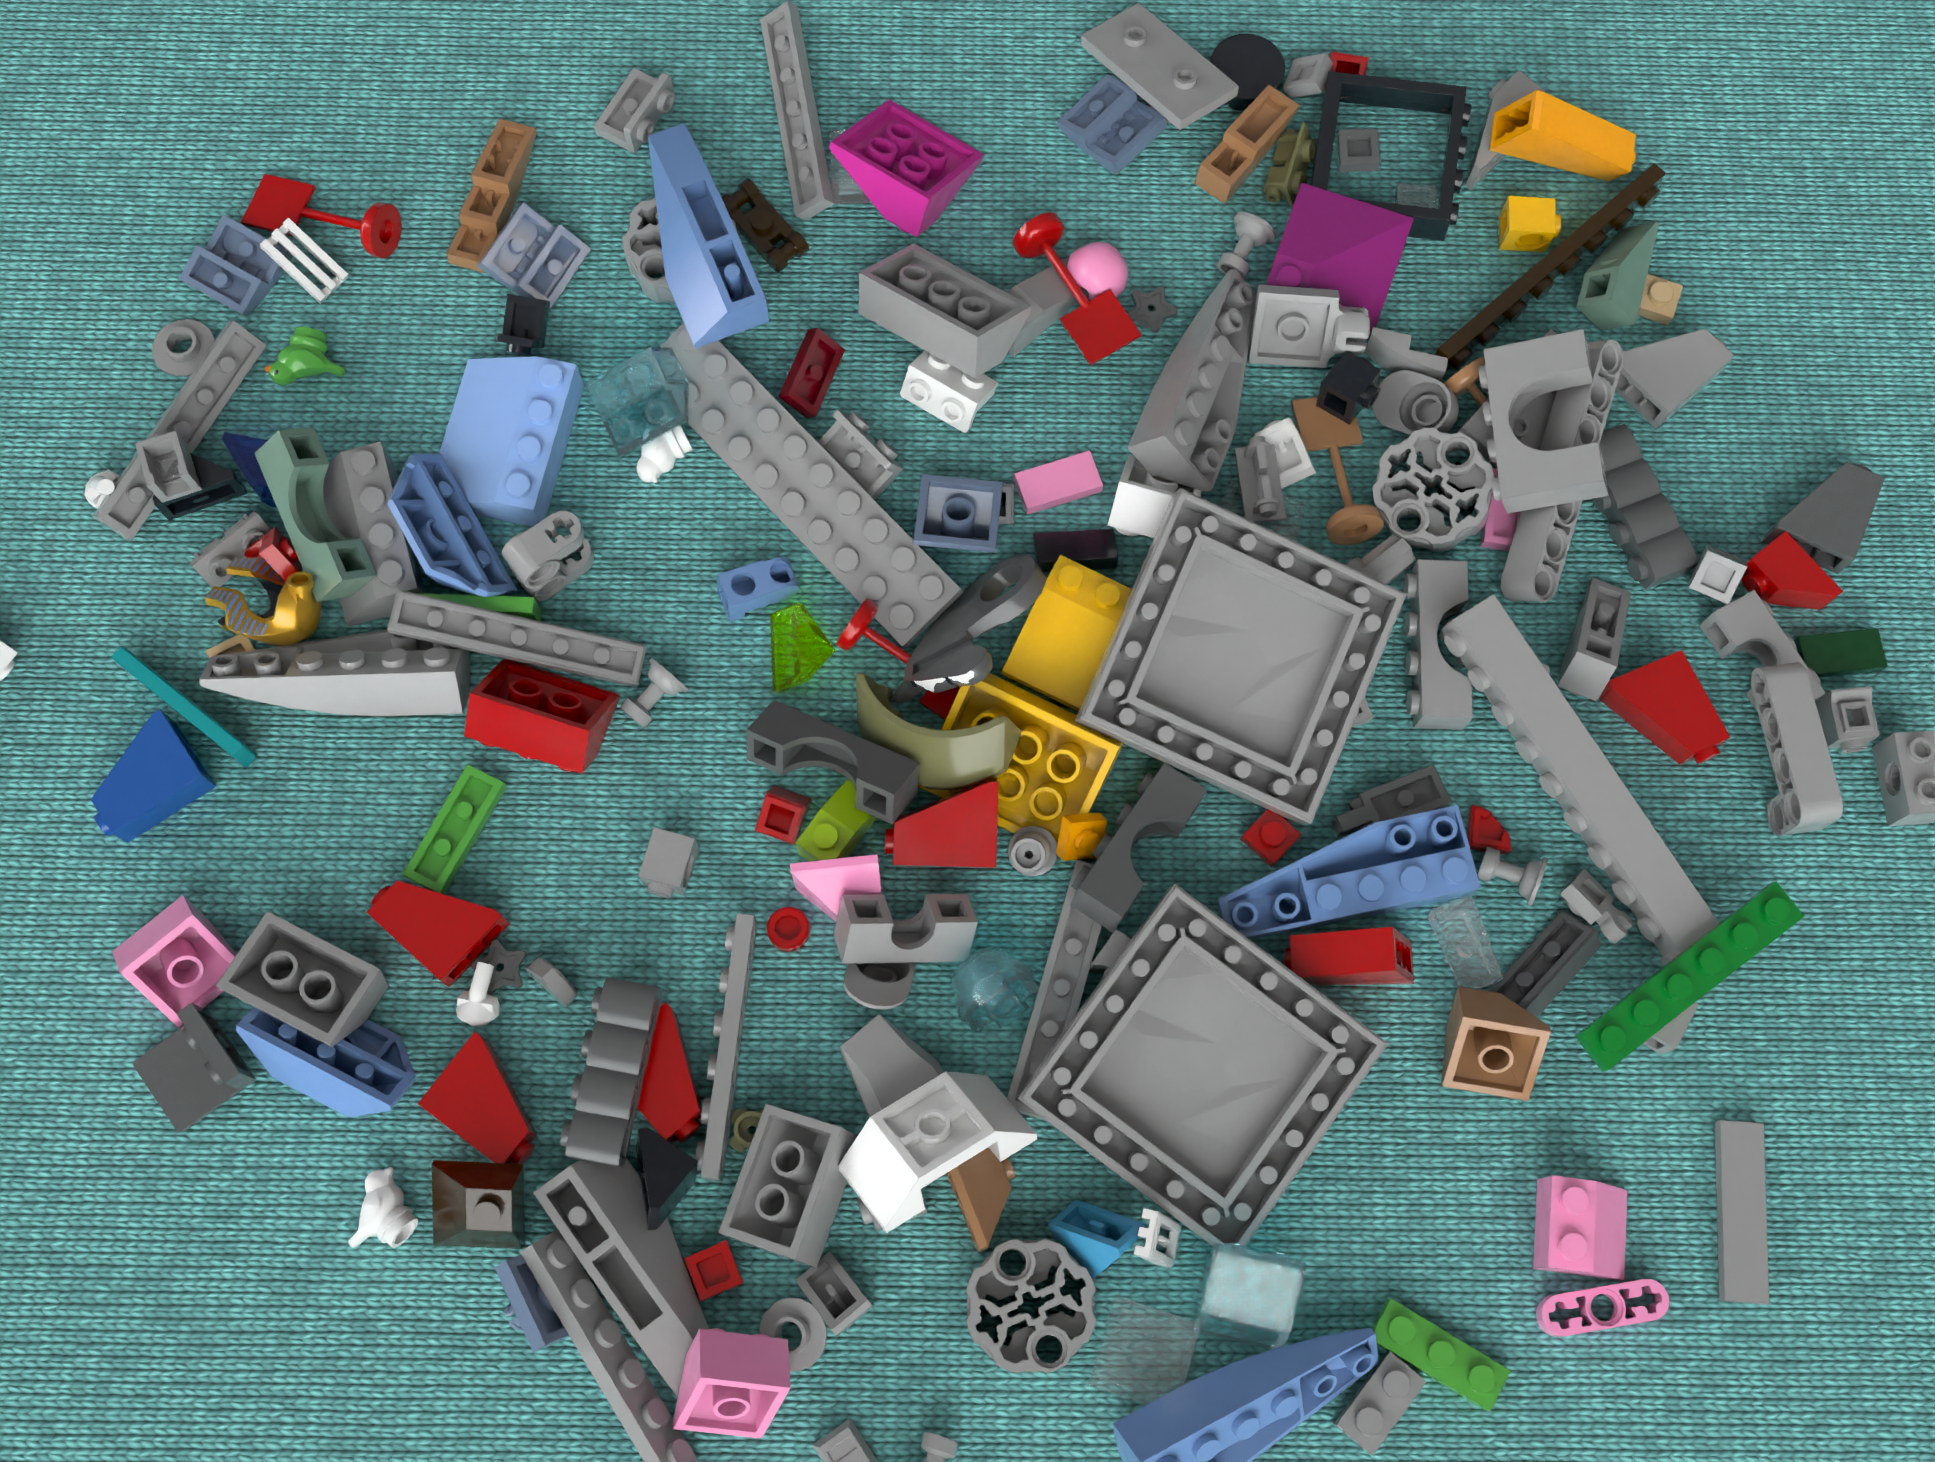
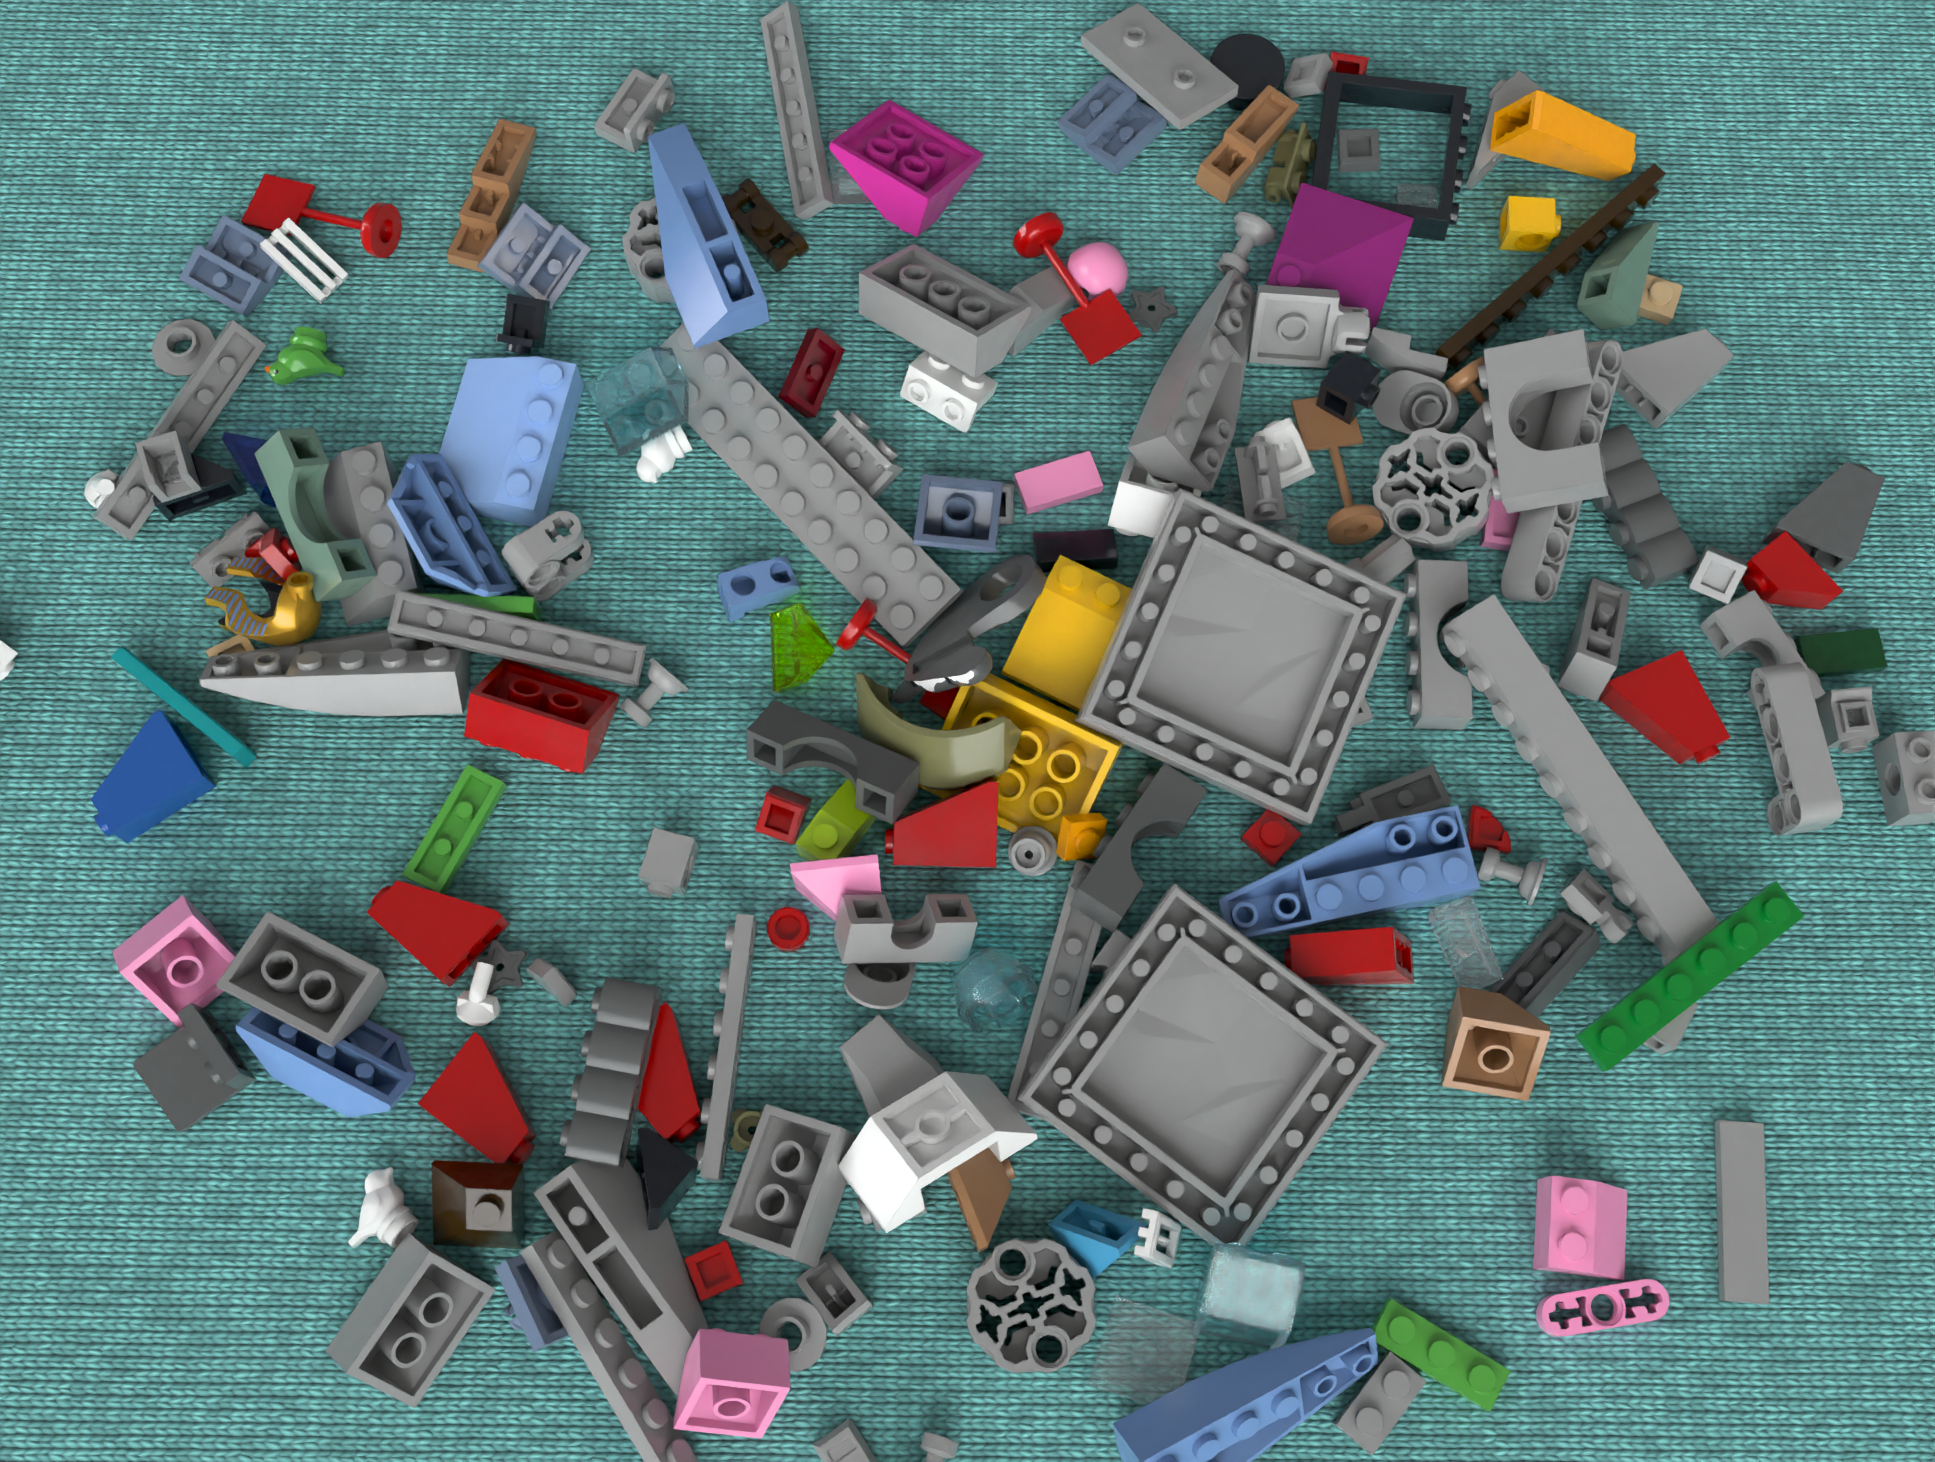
none -> light grey slope [325,1232,496,1408]

